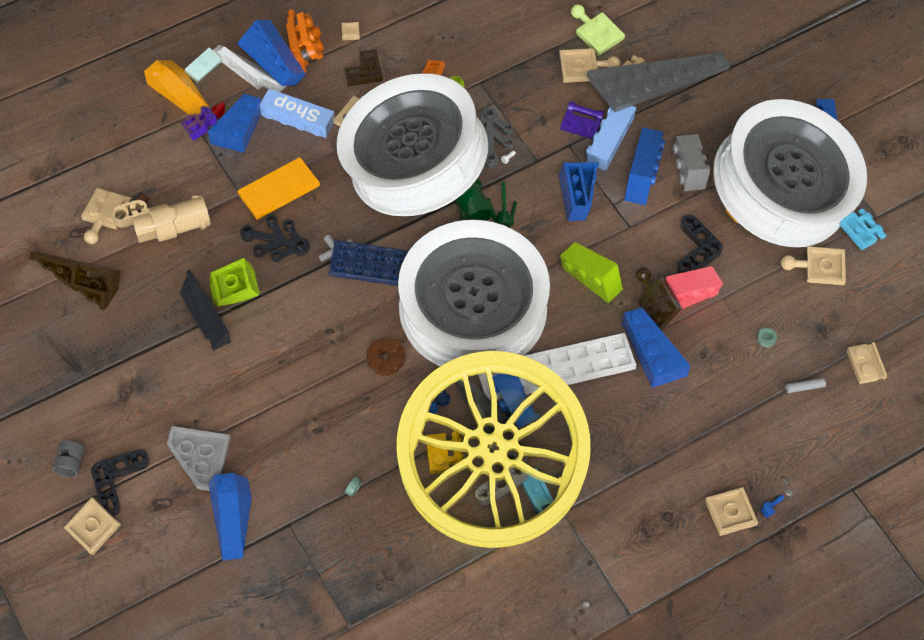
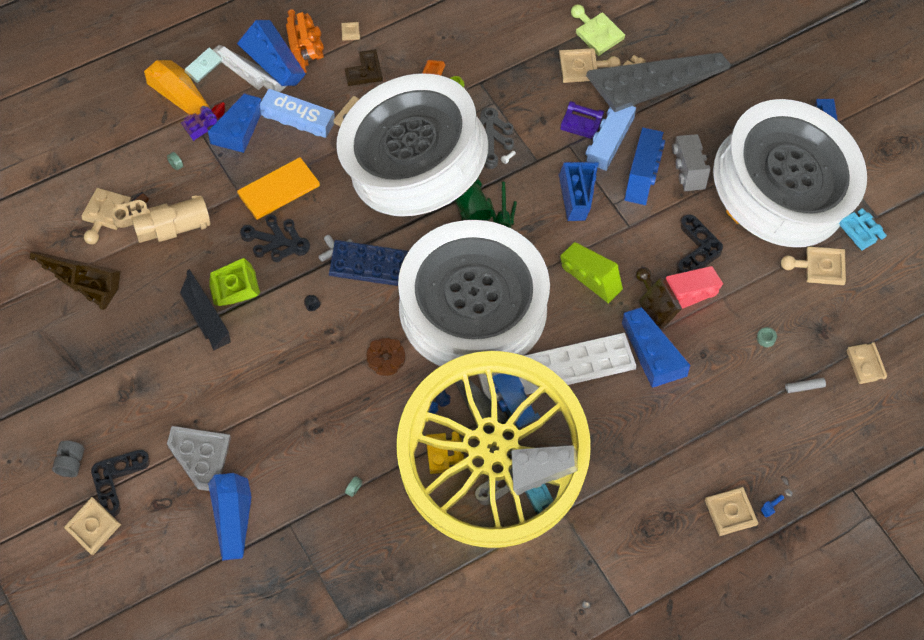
none -> sand green tile [167,152,183,171]
none -> black hinge [304,295,321,311]
none -> light grey wedge [512,445,578,496]

